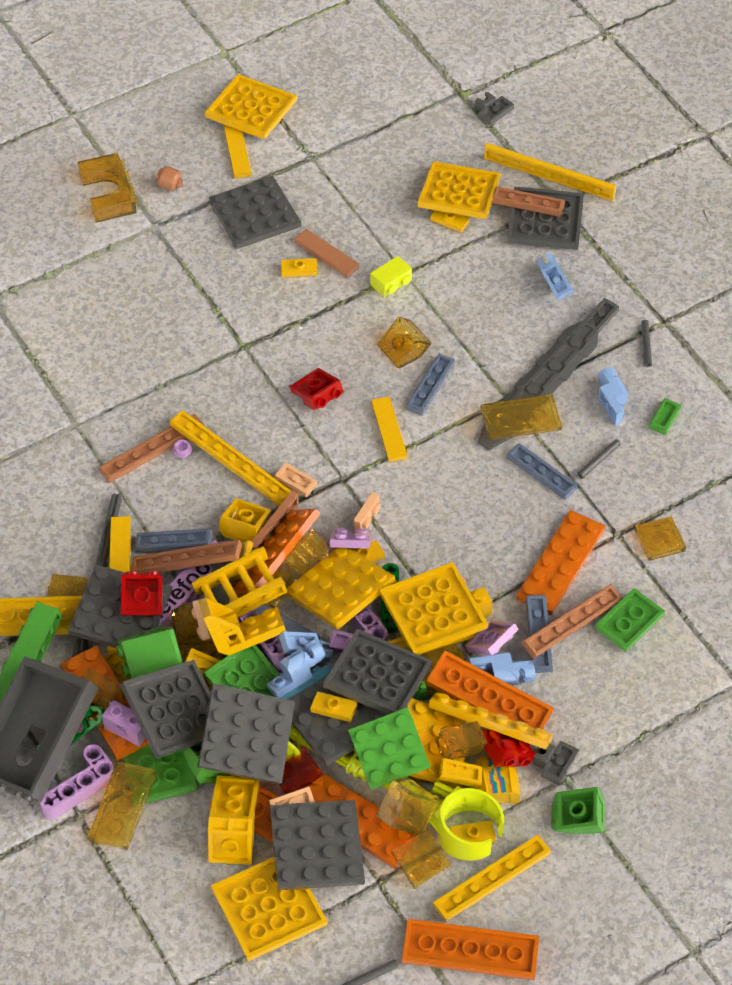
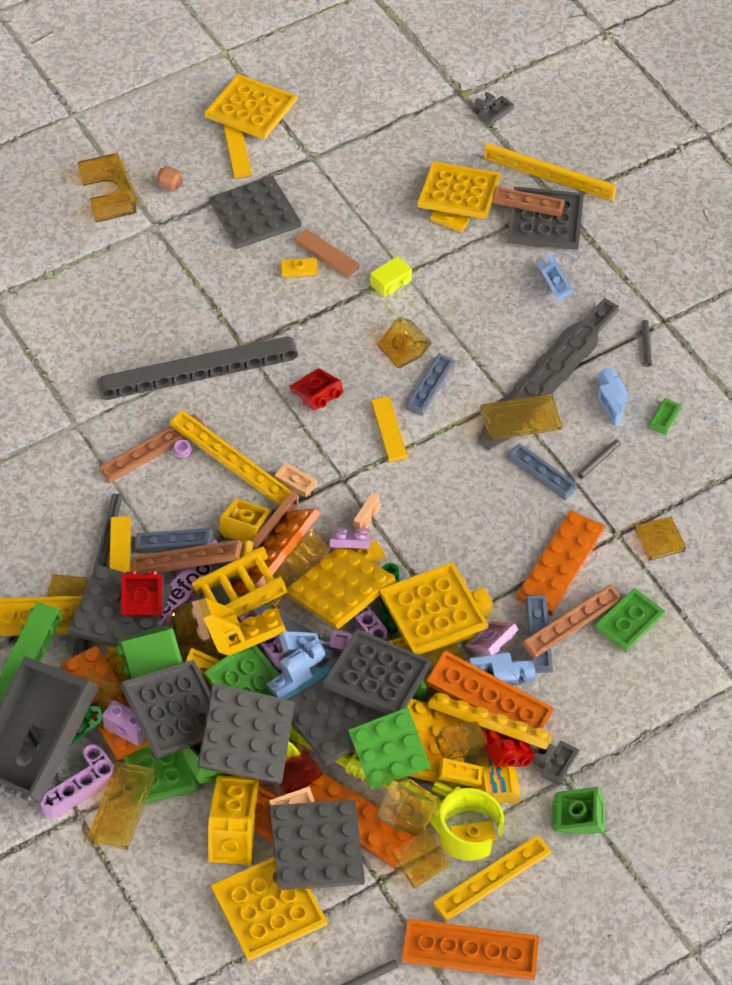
yellow plate [310,691,357,722] -> none
none -> dark grey beam [97,336,298,400]

